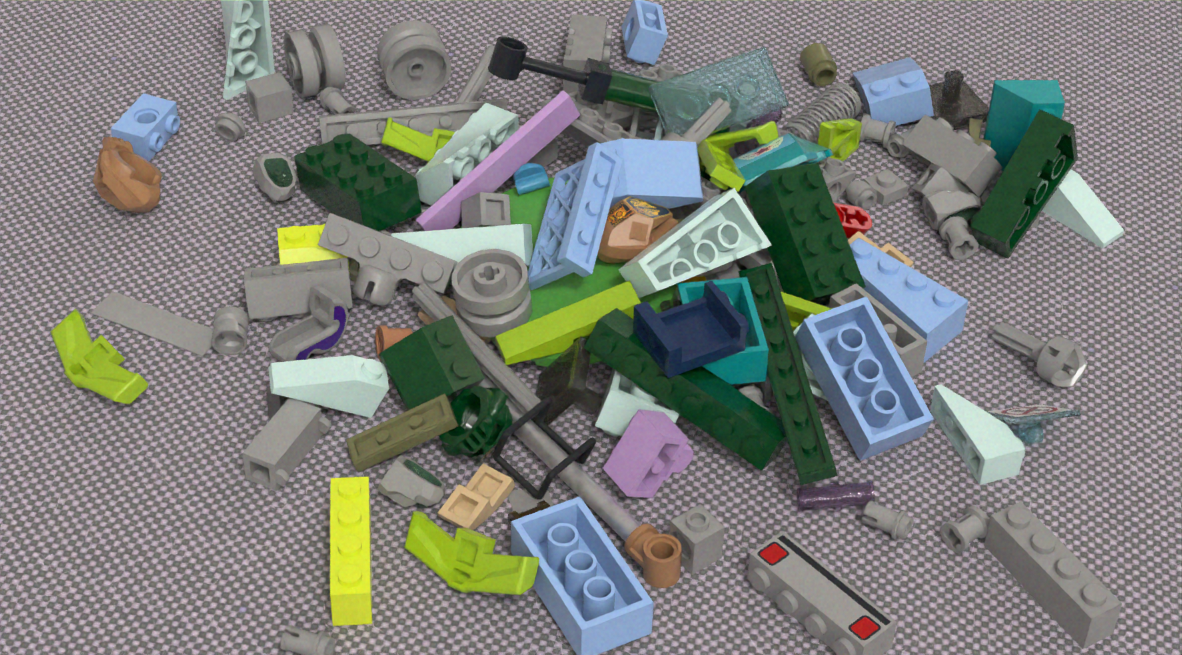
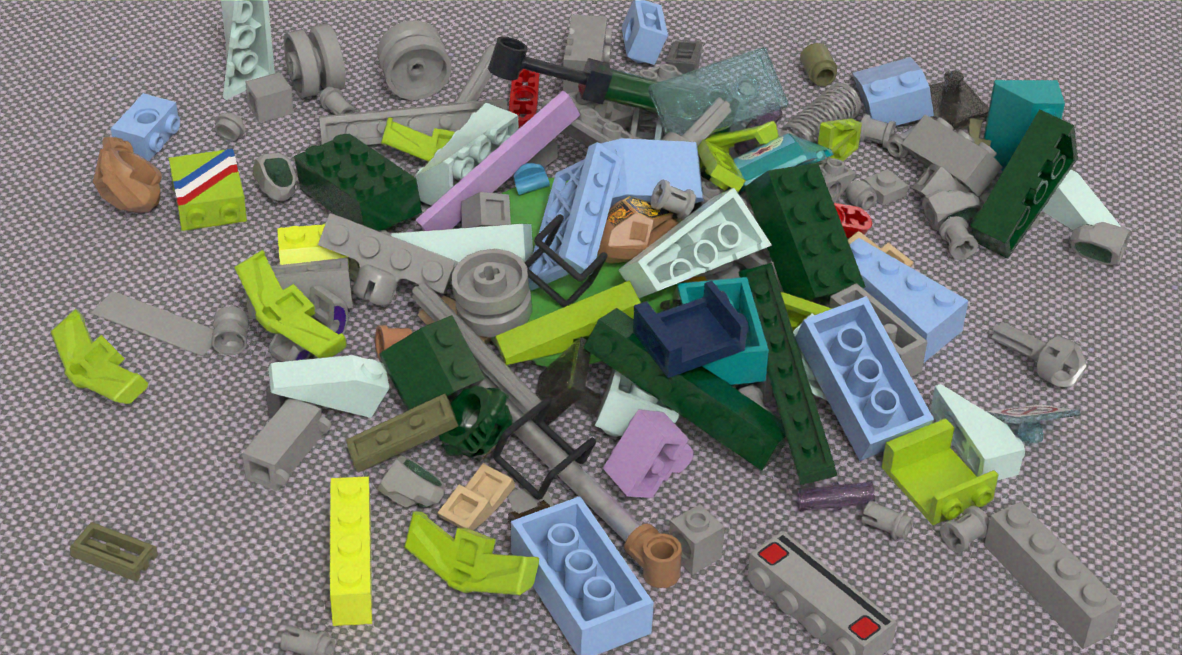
none -> olive tile [69,522,158,582]
none -> lime panel [169,149,247,231]
none -> lime plate [234,249,347,358]
none -> red beam [509,69,539,128]
none -> black piece [524,214,608,307]
none -> light grey bush [651,179,696,220]
none -> flat silver slope [666,40,703,78]
none -> lime panel [882,418,999,526]
none -> light grey rock [1070,222,1131,265]

